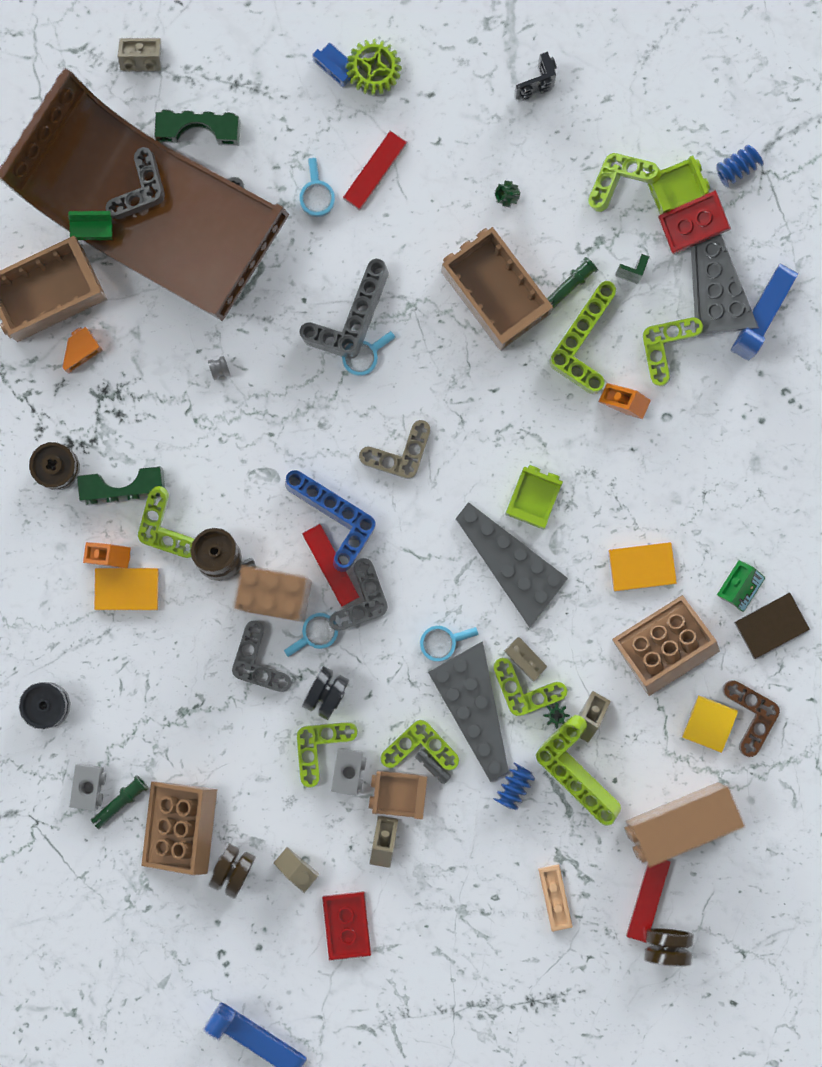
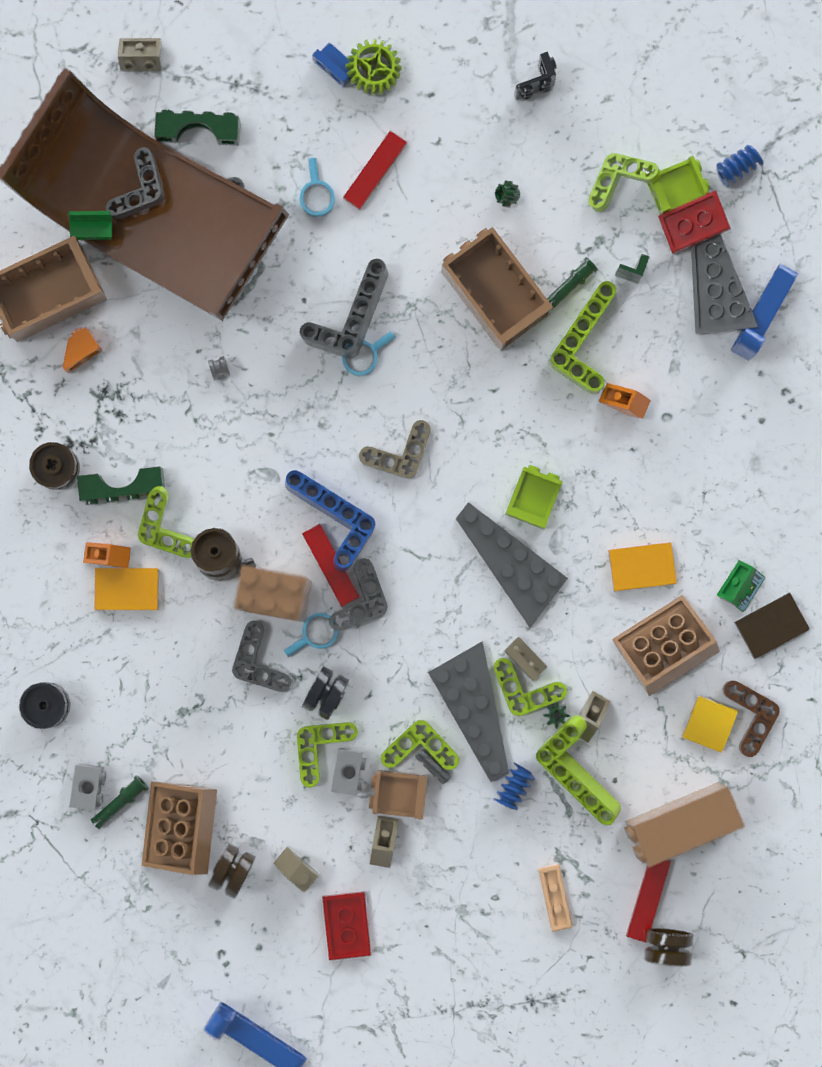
piece [420,626,478,661] -> none
lime beam [643,317,703,386] -> none

